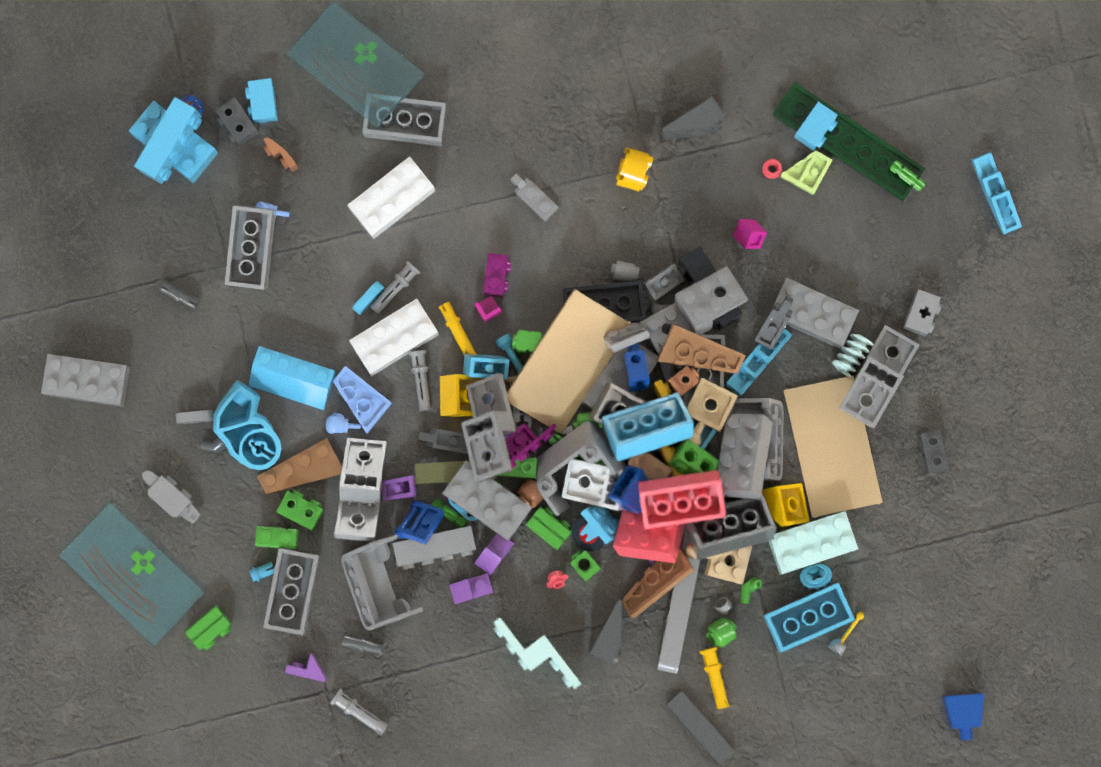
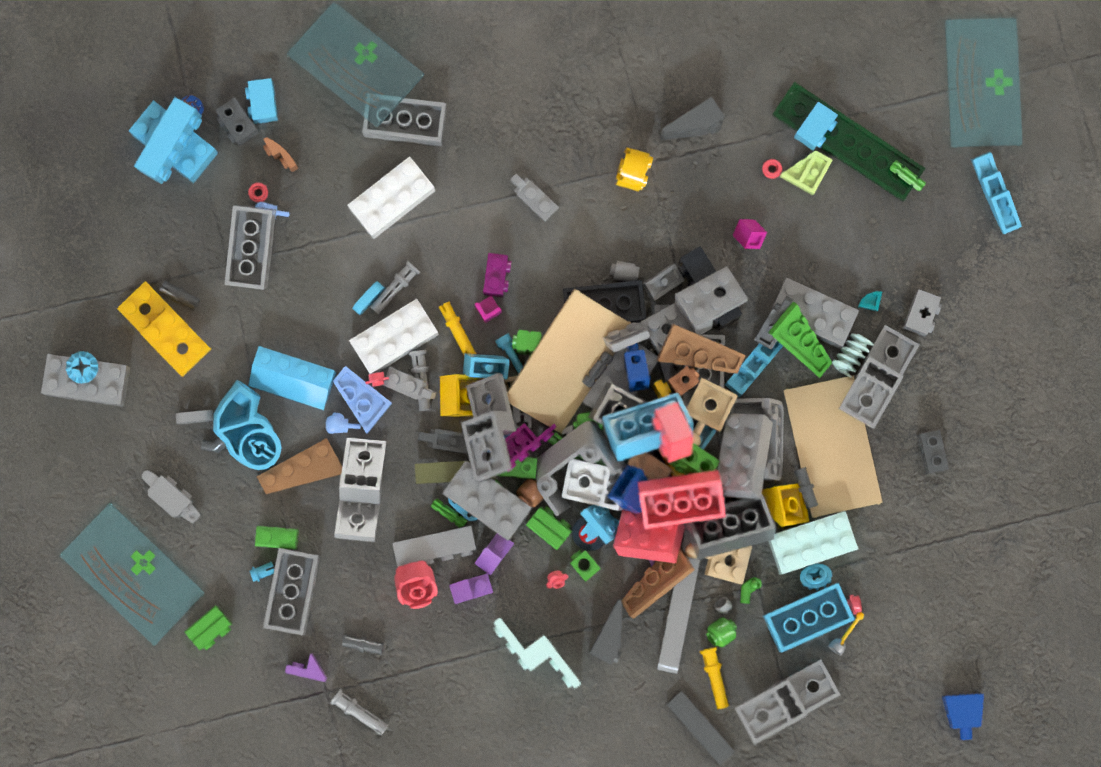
bright green brick [276,490,324,531] -> none
light grey windscreen [341,535,423,630] -> none
medium lavender slope [382,476,416,501] -> none
blue plate [394,501,445,545] -> none
none -> medium azure gear [65,351,98,384]
none -> yellow bracket [117,281,212,377]
none -> coral plate [248,183,268,203]
none -> coral plate [366,372,389,387]
none -> light grey hinge [383,367,437,400]
none -> coral brick [394,561,438,609]
none -> dark grey axle [582,352,613,388]
none -> coral brick [652,402,694,463]
none -> light grey bracket [735,659,840,744]
none -> bright green wing [768,301,832,378]
none -> dark grey pin [794,467,819,509]
none -> coral plate [847,595,862,615]
none -> teal tile [858,291,882,312]
none -> clear light blue piece [945,18,1022,148]

